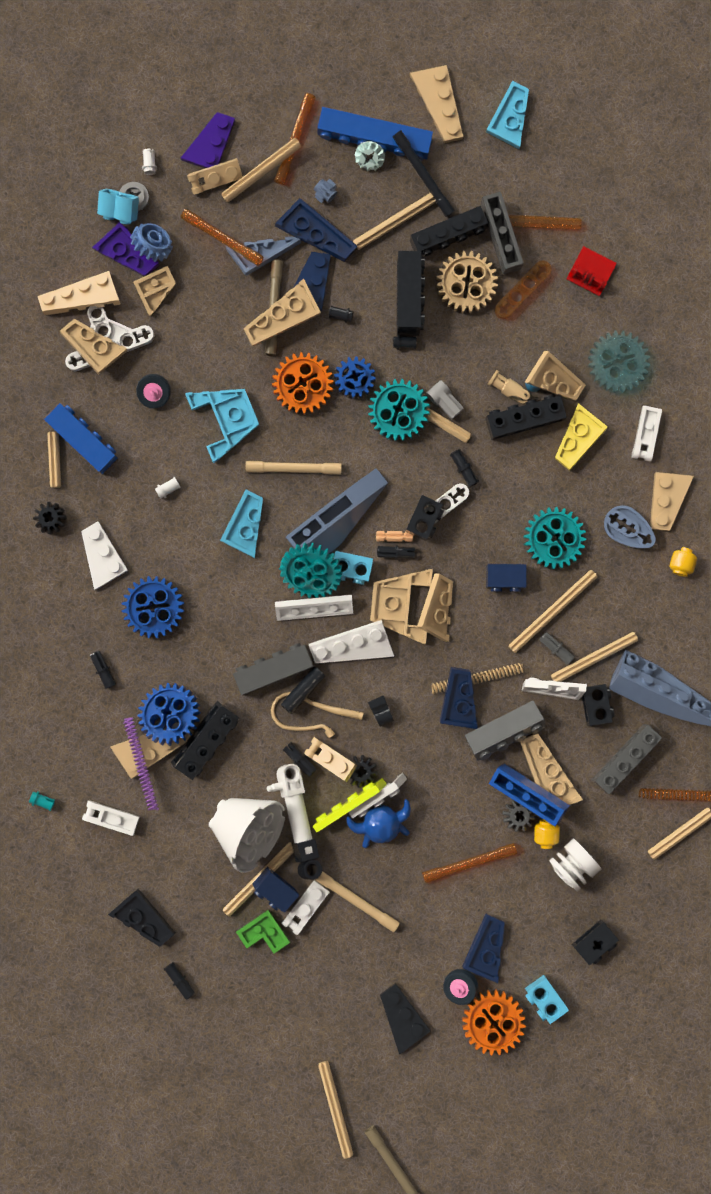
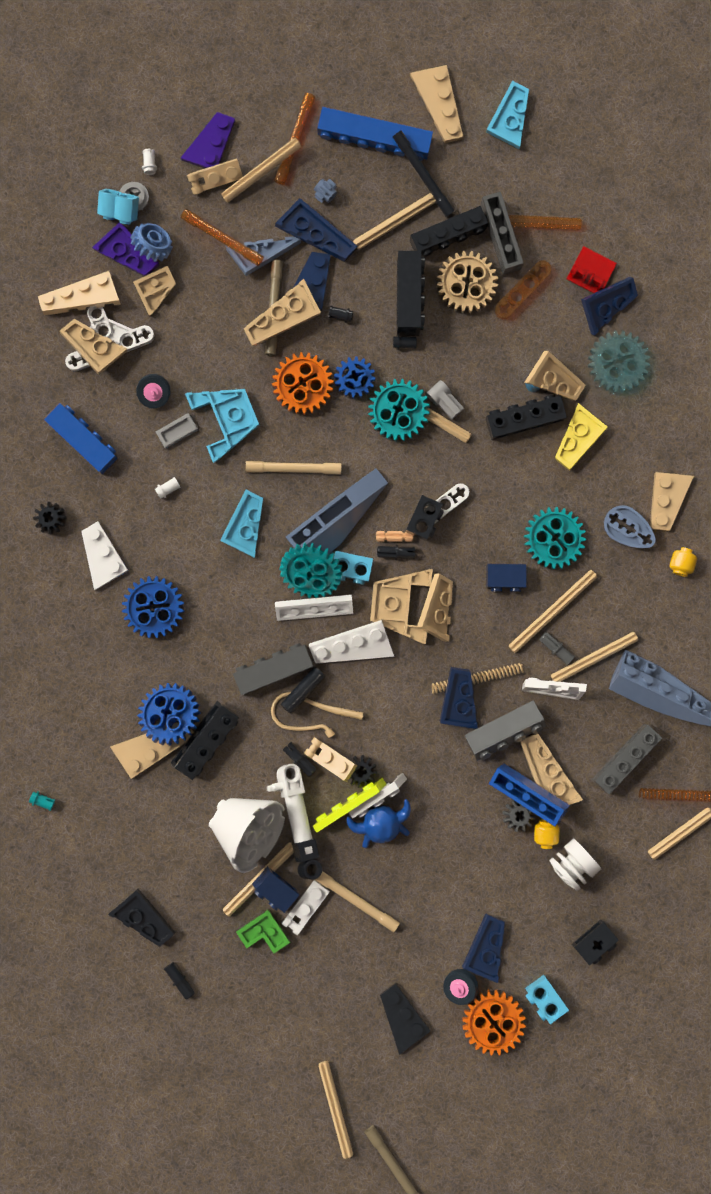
tan axle [48,431,61,488] -> none
white plate [82,800,140,836] -> none
black axle [90,651,116,689] -> none
medium lavender piece [123,718,159,810] -> none
light aqua gear [355,141,385,172] -> none
black leg [368,696,394,727] -> none
clear orange piece [422,843,517,883] -> none
black pin [450,449,479,488] -> none
tan piece [487,370,530,404] -> none
black brick [582,684,615,726] -> none
white plate [632,405,662,462] -> none
none -> light grey tile [156,413,198,449]
none -> dark blue wing [581,277,638,335]

